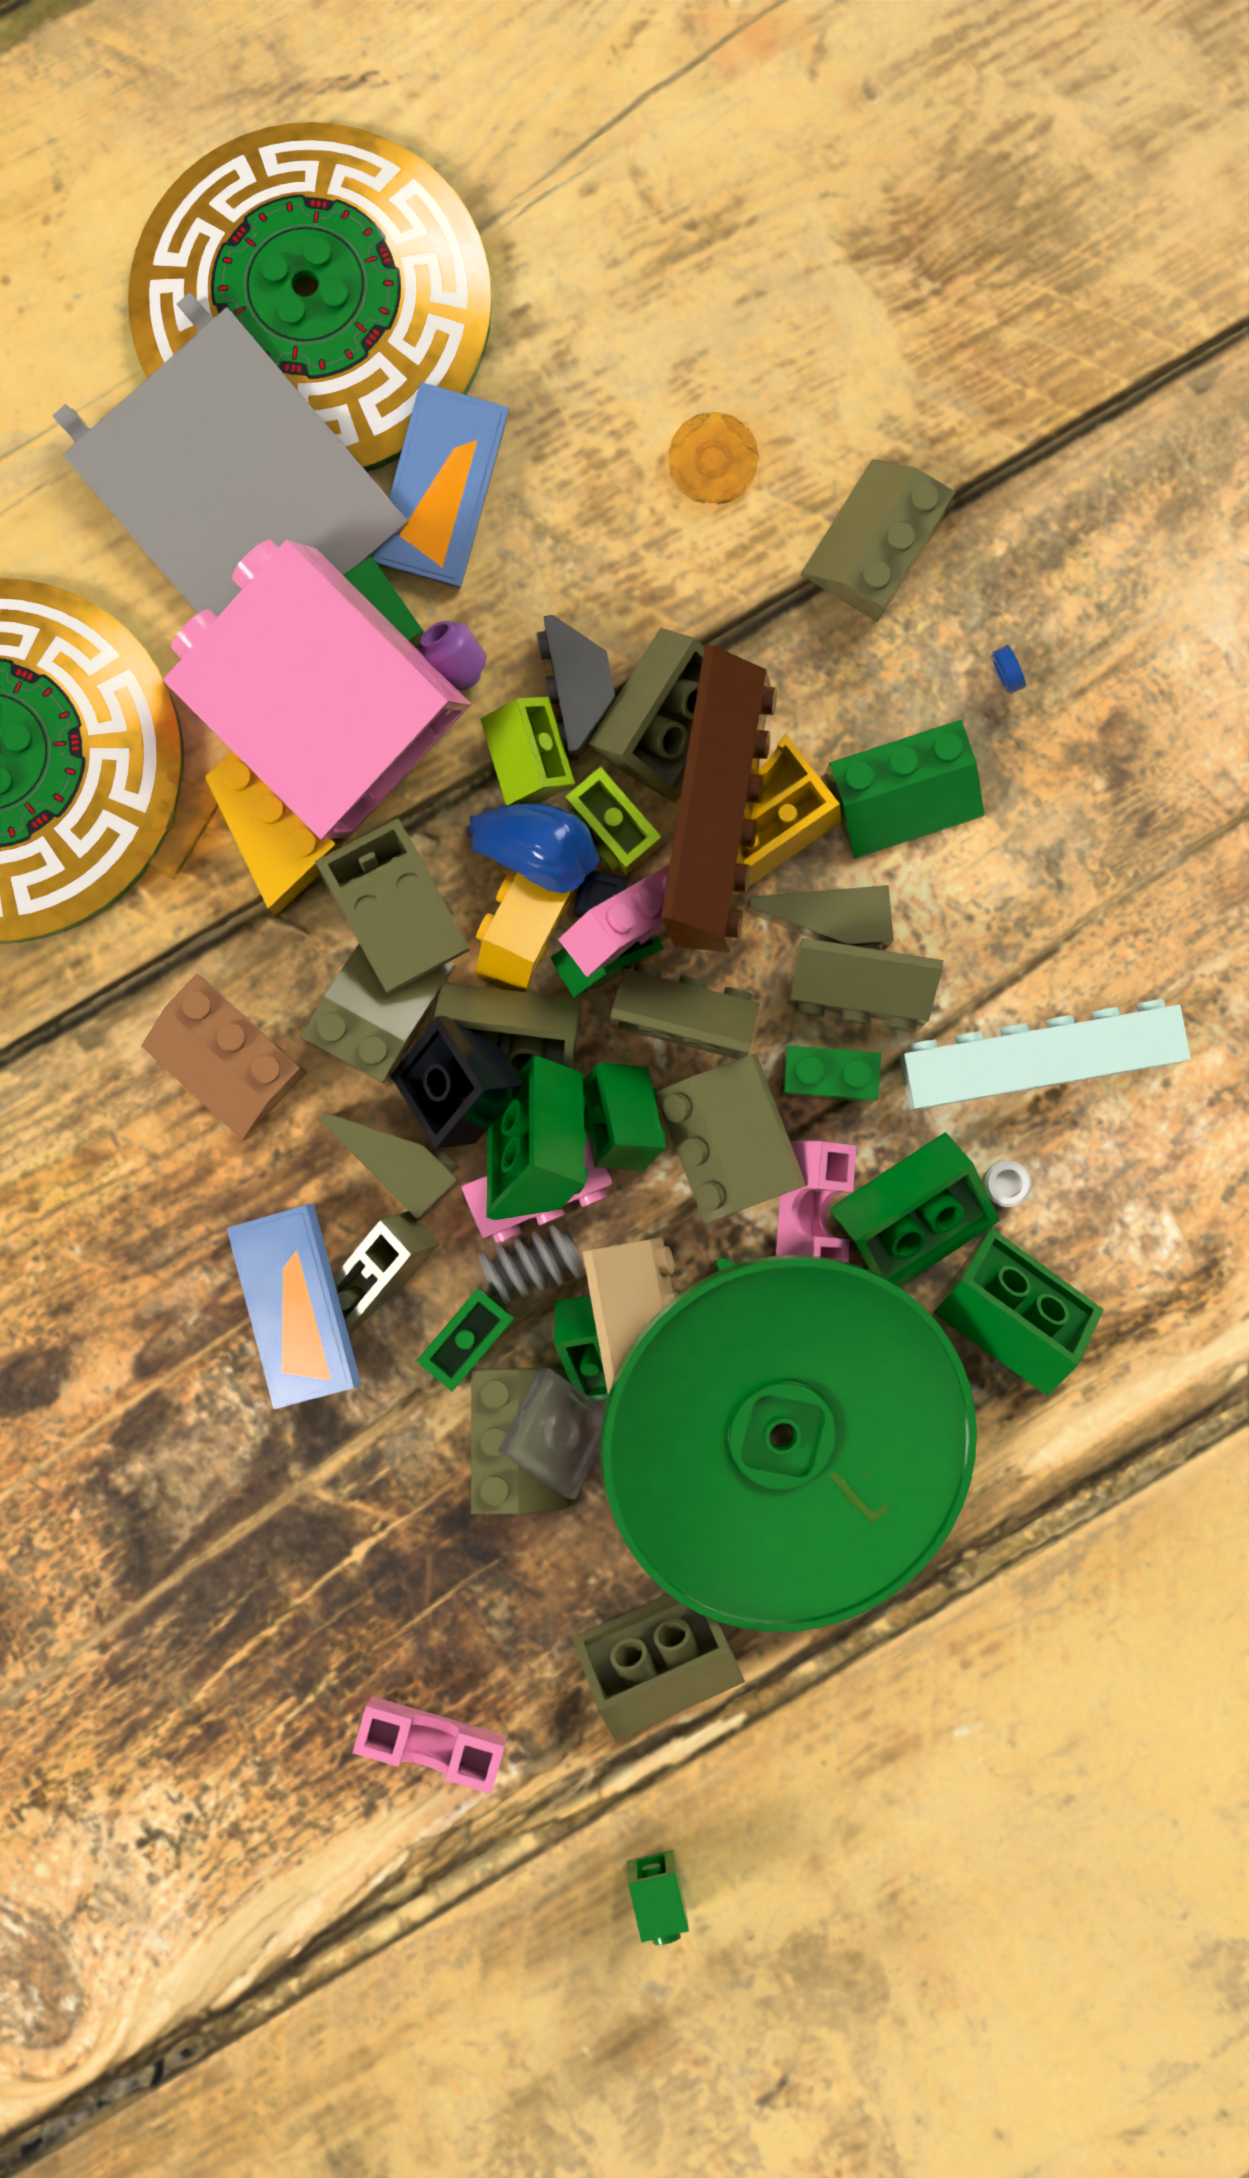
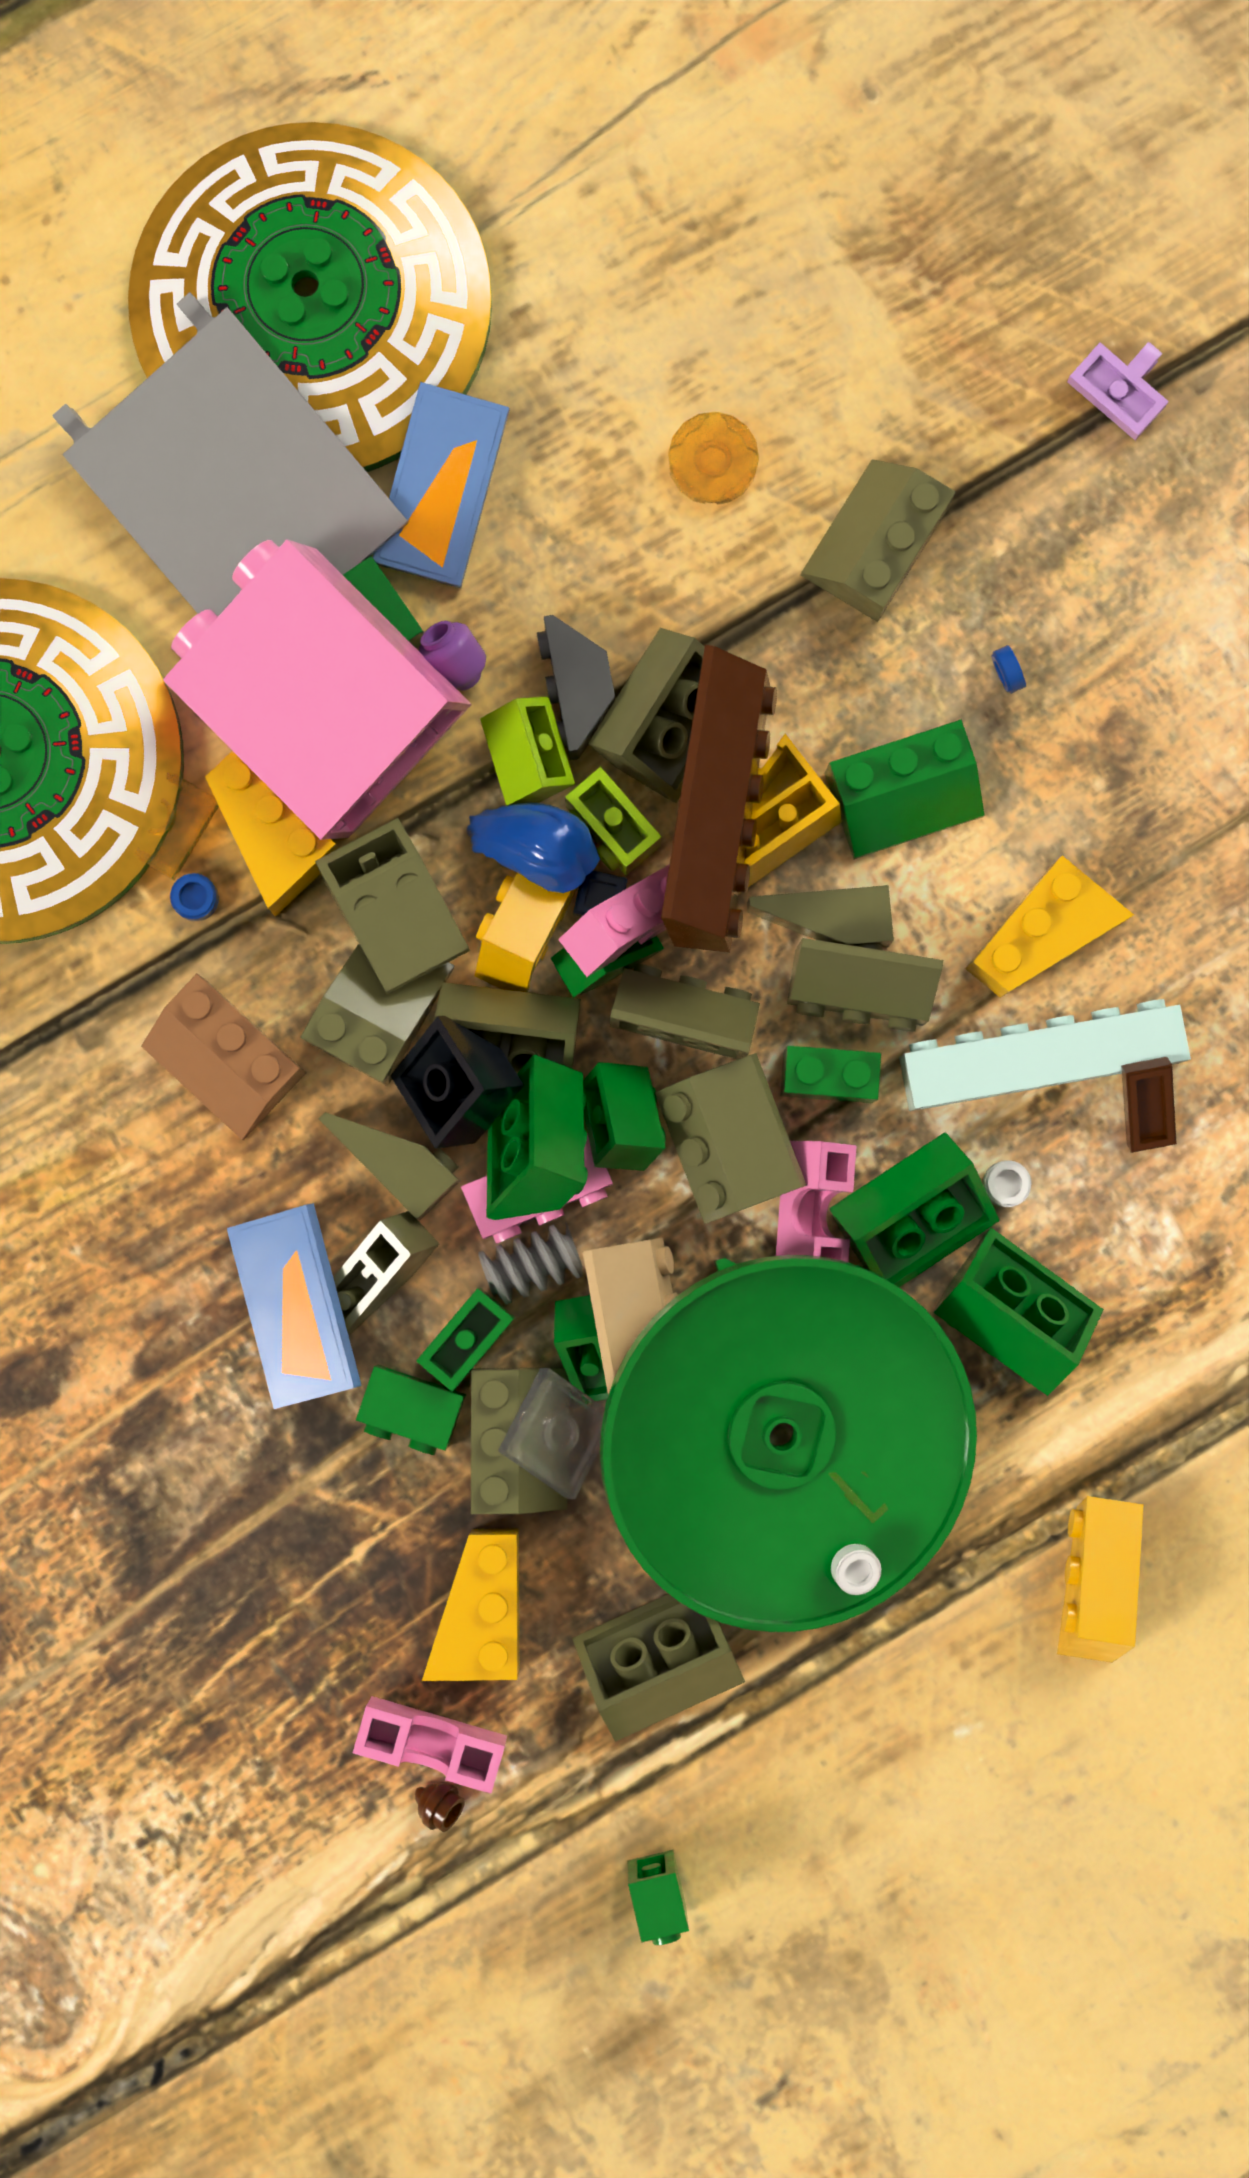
none -> blue tile [170,873,219,921]
none -> green brick [356,1364,466,1455]
none -> reddish brown plate [415,1782,465,1832]
none -> yellow wedge [422,1529,520,1681]
none -> white tile [831,1544,881,1595]
none -> yellow wedge [965,855,1134,998]
none -> yellow wedge [1057,1496,1144,1663]
none -> lavender plate [1067,342,1169,441]
none -> reddish brown tile [1121,1057,1177,1153]

